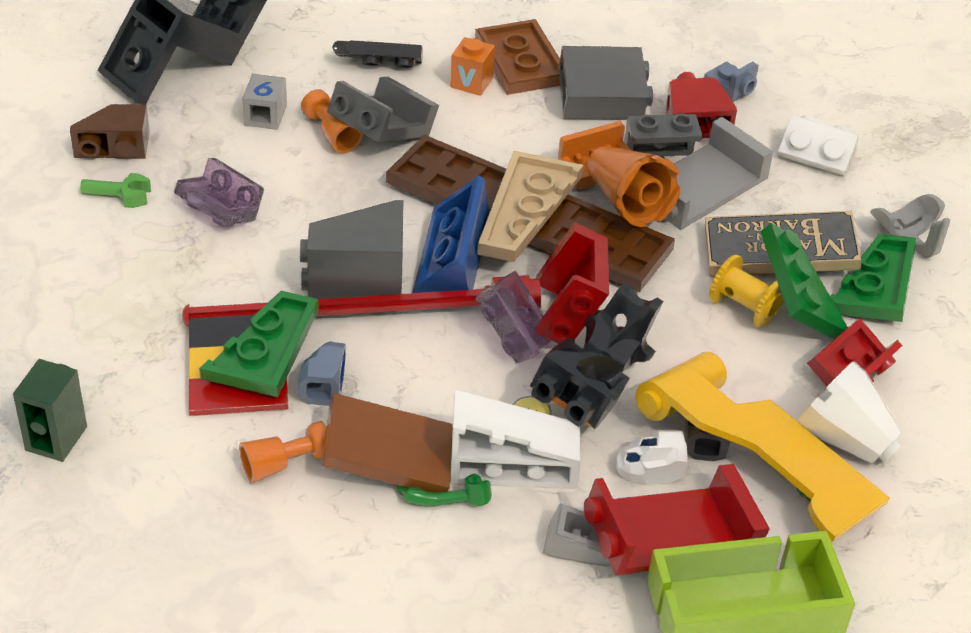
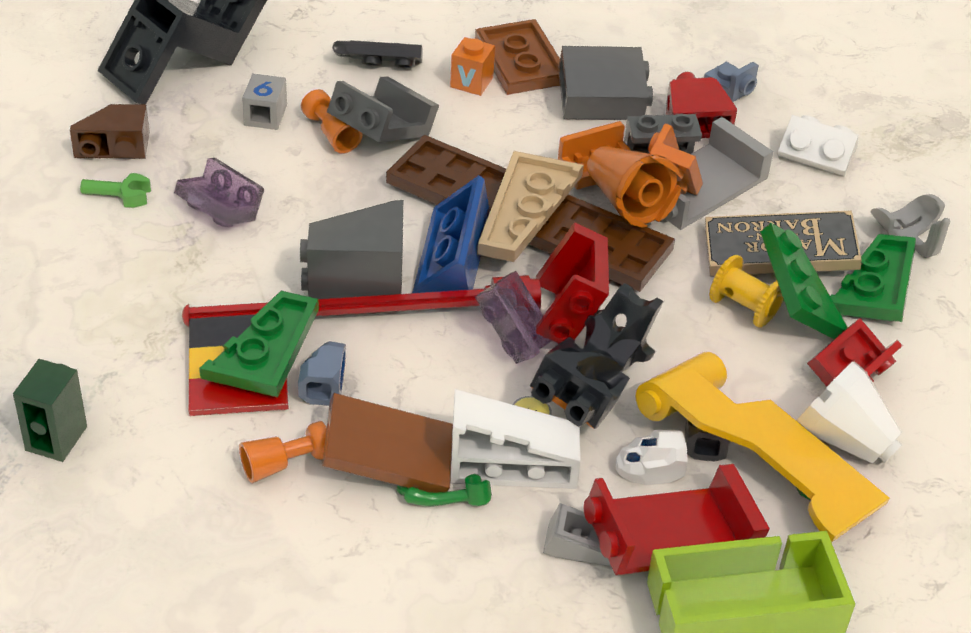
none -> orange bracket [648,123,703,196]

